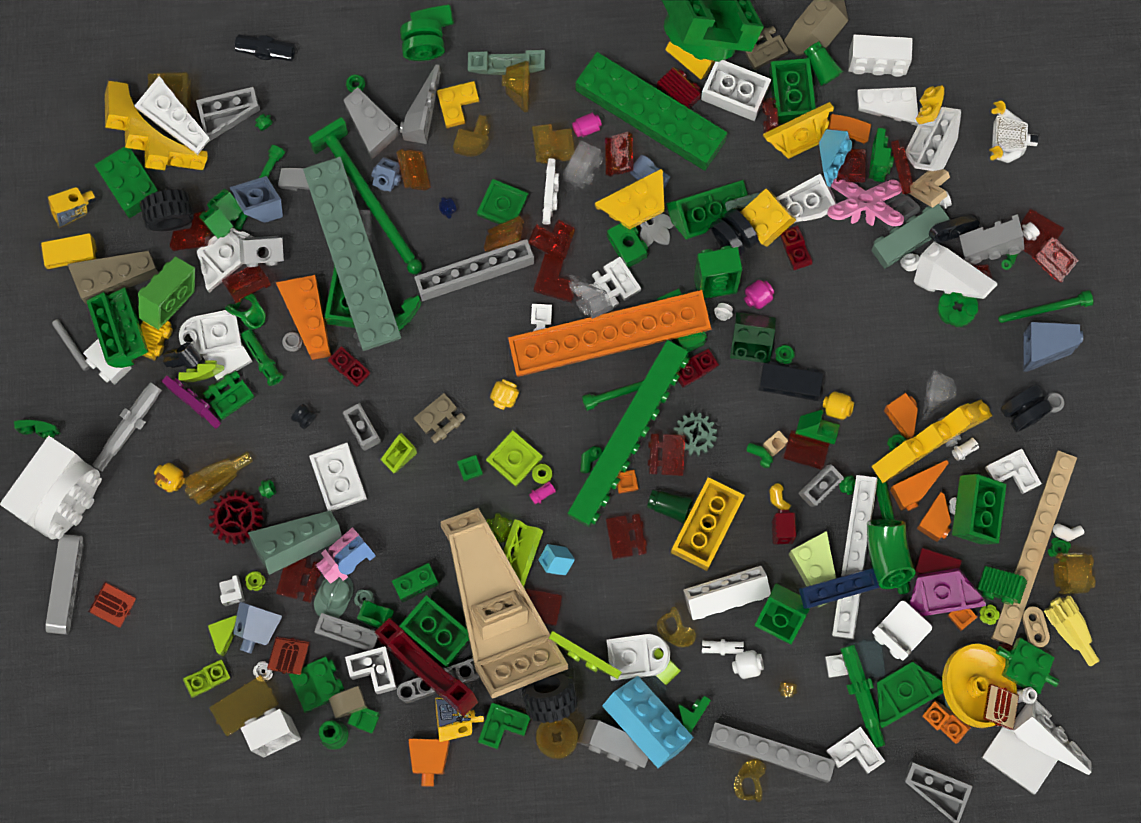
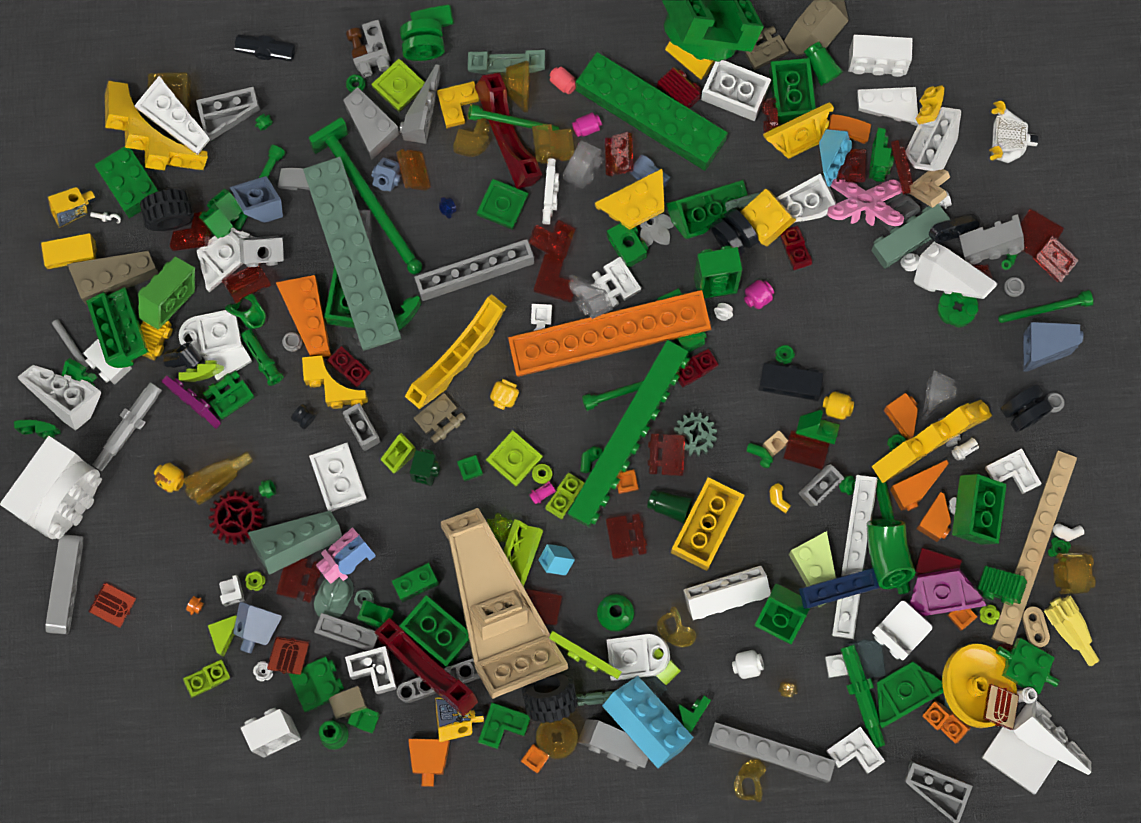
clear yellow piece [209,675,279,736] -> none
clear orange plate [484,216,524,252] -> none
white pin [702,639,744,656] -> none
dark green slope [730,312,776,363] -> none
dark red brick [771,510,796,545] -> none
white plate [1022,222,1040,240] -> none
none -> white wedge [18,365,101,431]
none -> green plate [61,358,97,387]
none -> white hand [90,212,121,224]
none -> orange plate [186,596,204,615]
none -> yellow arch [302,356,368,409]
none -> light grey hips [346,20,391,78]
none -> lime plate [371,59,425,112]
none -> yellow arch [405,294,507,409]
none -> dark green brick [409,449,440,486]
none -> green piece [468,104,559,134]
none -> dark red arch [475,72,542,189]
none -> orange tile [521,744,550,774]
none -> lime slope [545,472,585,520]
none -> coral brick [549,66,576,95]
none -> sand green axle [576,691,613,706]
none -> green piece [597,594,634,632]
none -> light grey plate [1004,277,1024,297]

